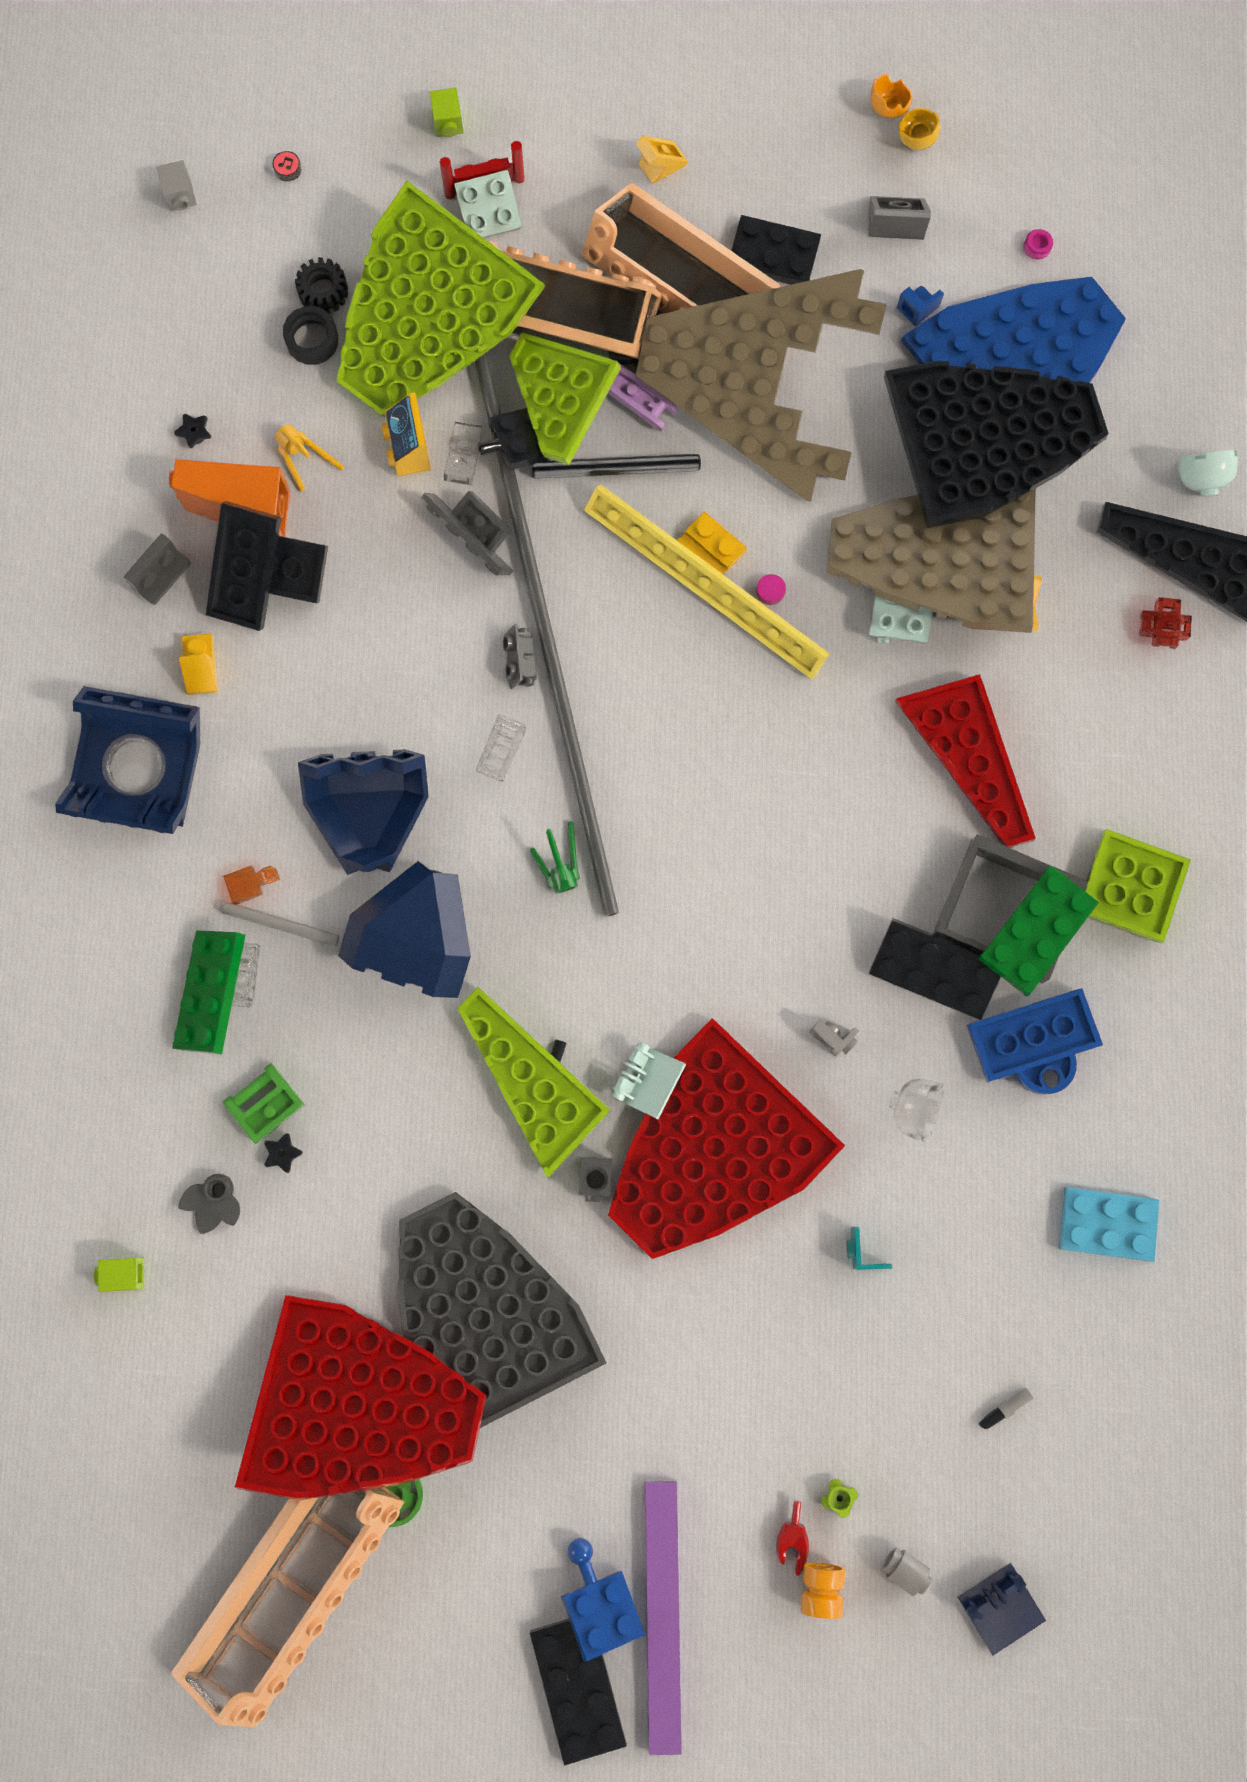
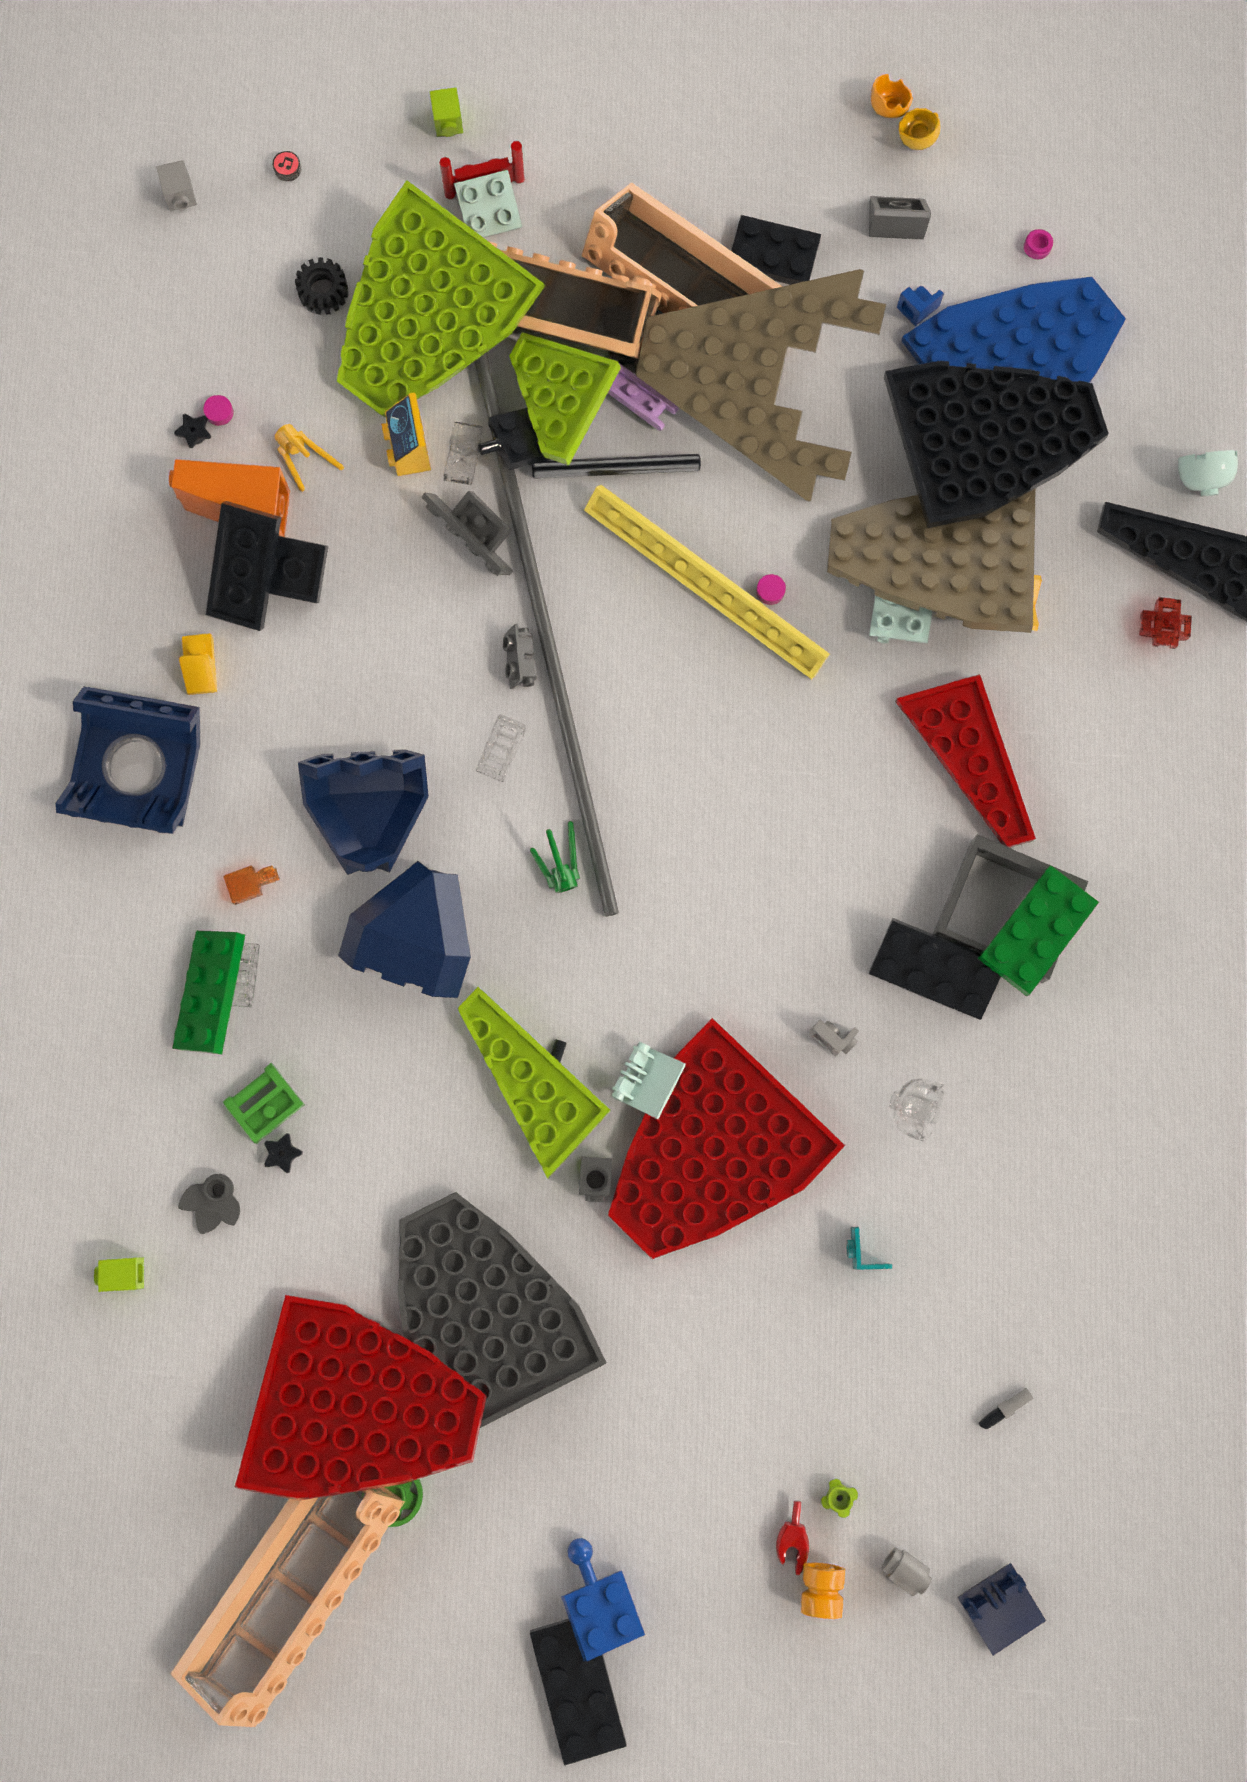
dark grey bracket [124,533,191,605] -> none
light grey bar [222,902,340,947] -> none
black tyre [283,306,338,365] -> none
yellow slope [636,135,688,183] -> none
medium lavender tile [645,1481,682,1755] -> none
yellow plate [677,511,747,574] -> none
blue plate [966,988,1103,1095] -> none
medium azure plate [1059,1187,1159,1262] -> none
lime plate [1085,829,1191,944] -> none
none -> dark pink tile [203,395,234,426]

